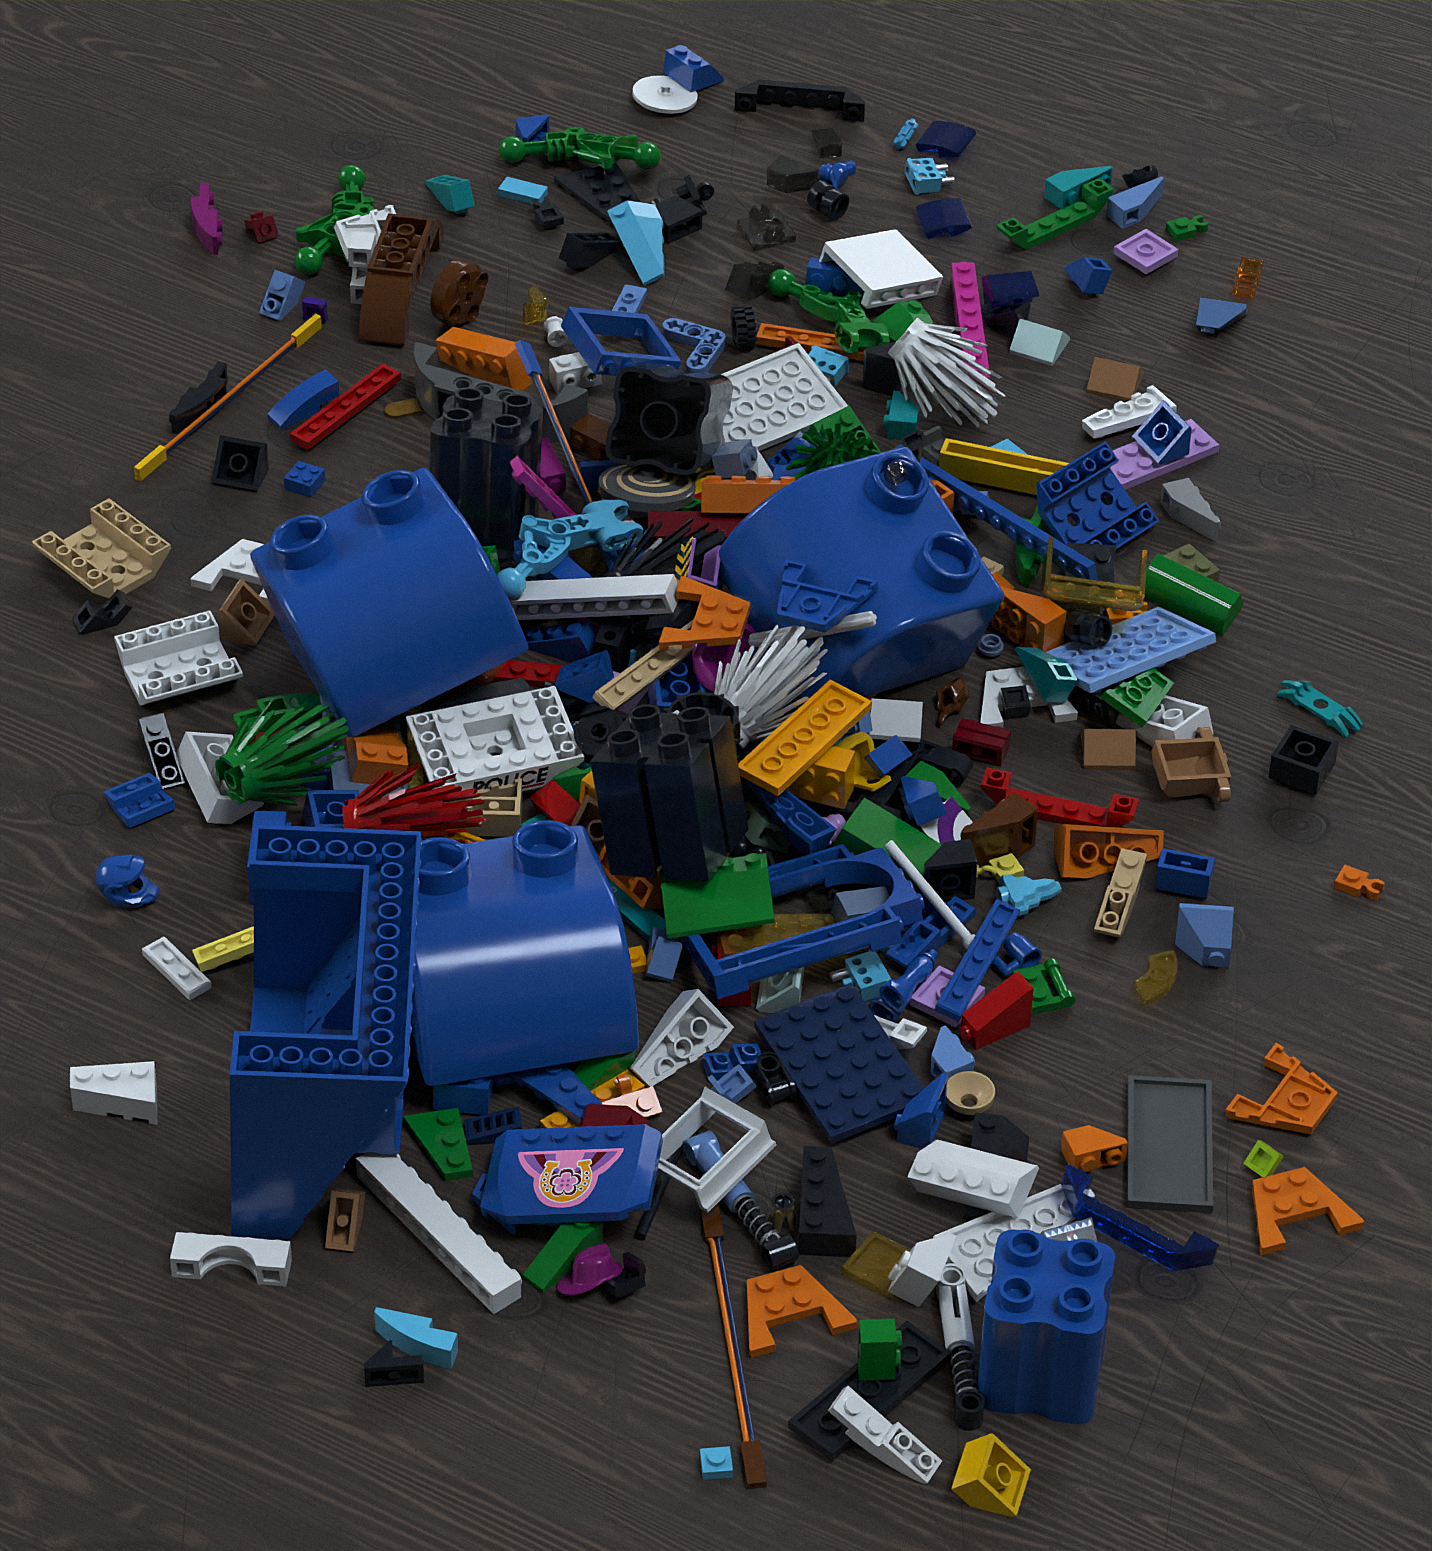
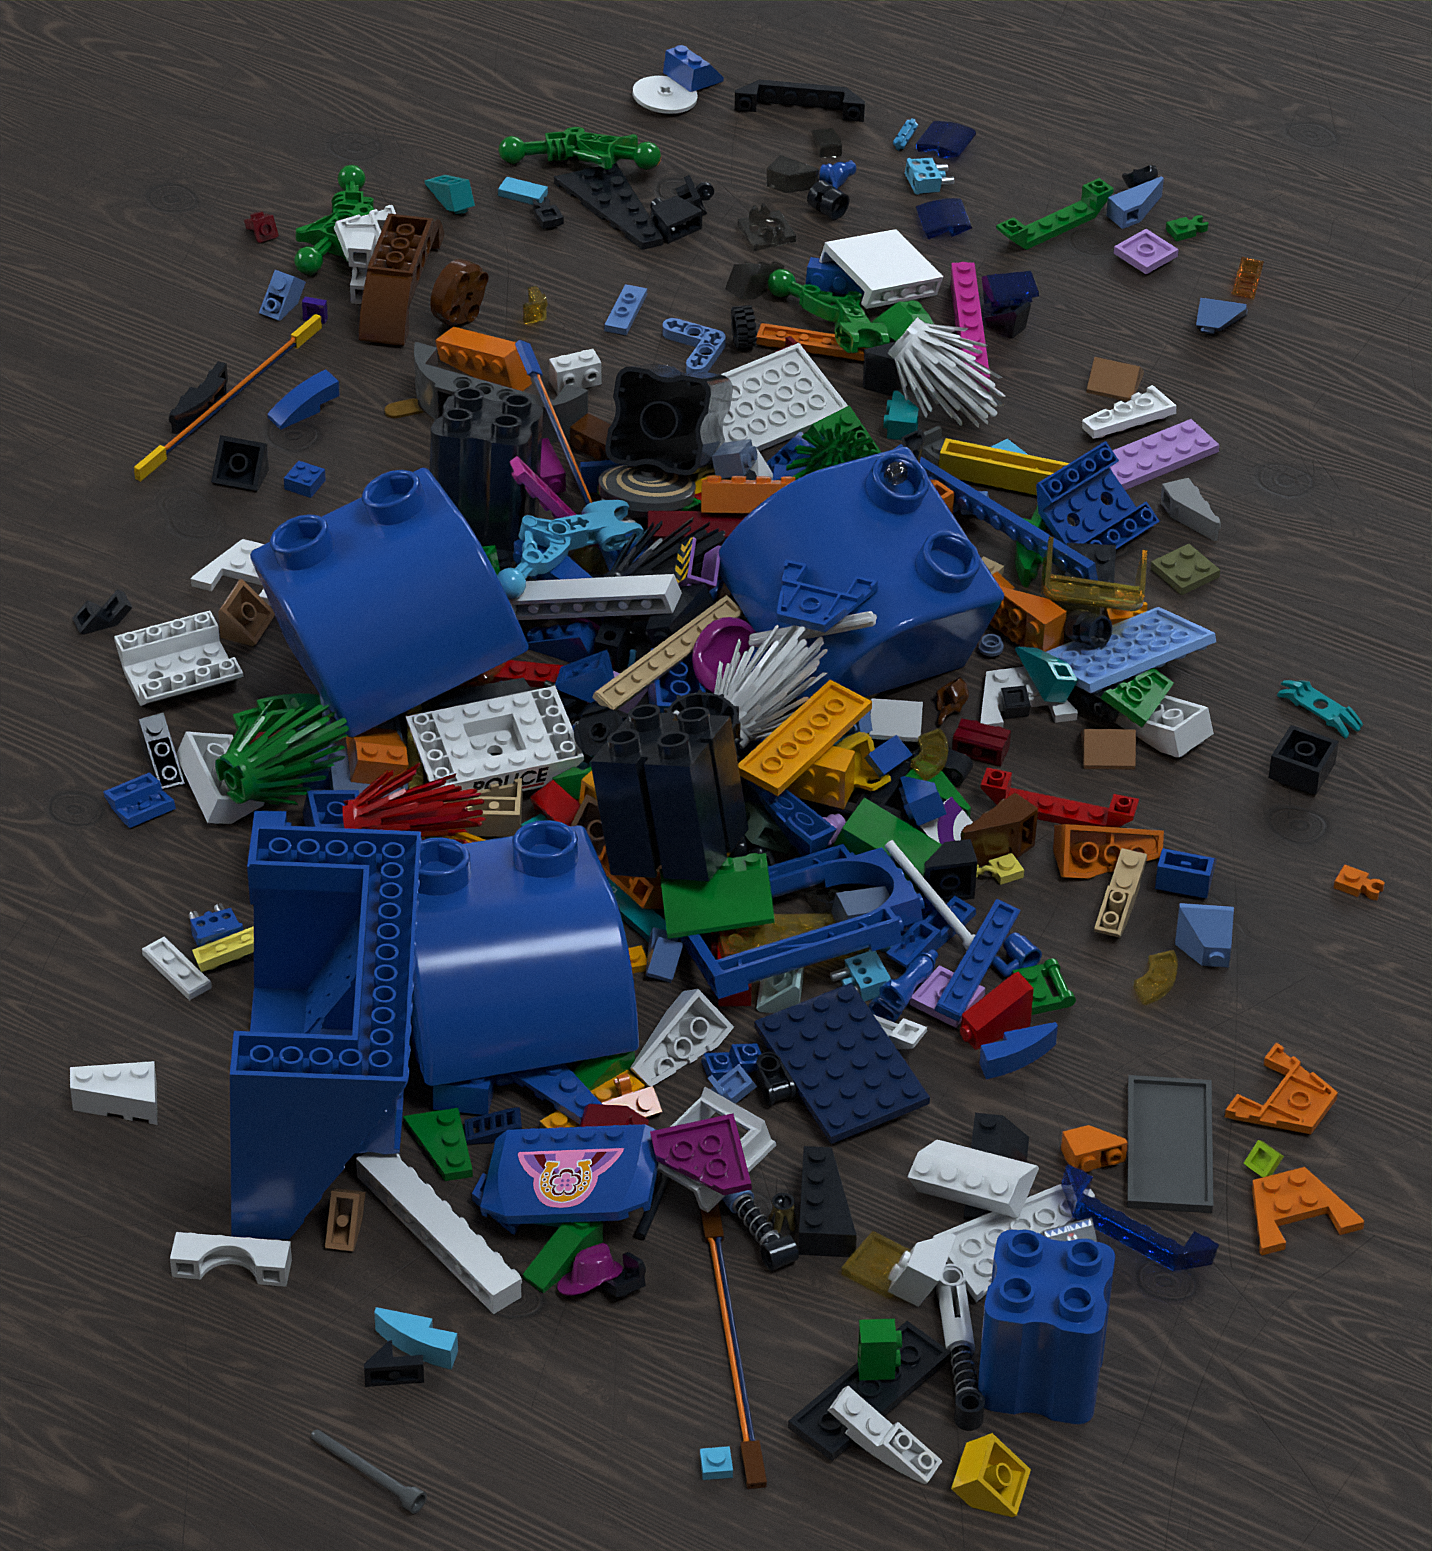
tan slope [31,498,171,598] -> none
blue helmet [95,855,159,908] -> none
magenta slope [191,183,223,255] -> none
red plate [290,364,401,450] -> none
blue slope [515,114,550,156] -> none
white bush [544,316,568,347] -> none
black slope [559,233,624,270] -> none
blue window [561,307,682,376] -> none
medium azure wedge [607,201,665,286] -> none
orange wing [659,576,751,650] -> none
orange wing [747,1265,858,1358] -> none
medium azure piece [808,345,849,388] -> none
blue slope [894,1073,948,1149] -> none
medium blue slope [930,1025,975,1079] -> none
tan piece [946,1071,995,1115] -> none
medium azure rock [996,874,1061,916] -> none
light aqua slope [1009,319,1070,366] -> none
teal slope [1044,166,1113,209] -> none
blue slope [1064,257,1113,295] -> none
blue slope [1132,400,1192,465] -> none
green brick [1140,553,1244,636] -> none
medium nougat piece [1151,727,1231,802] -> none
none -> blue piece [189,903,243,947]
none -> dark grey piece [311,1429,427,1514]
none -> magenta plate [650,1113,752,1196]
none -> clear yellow tile [911,728,948,781]
none -> blue slope [979,1022,1058,1079]

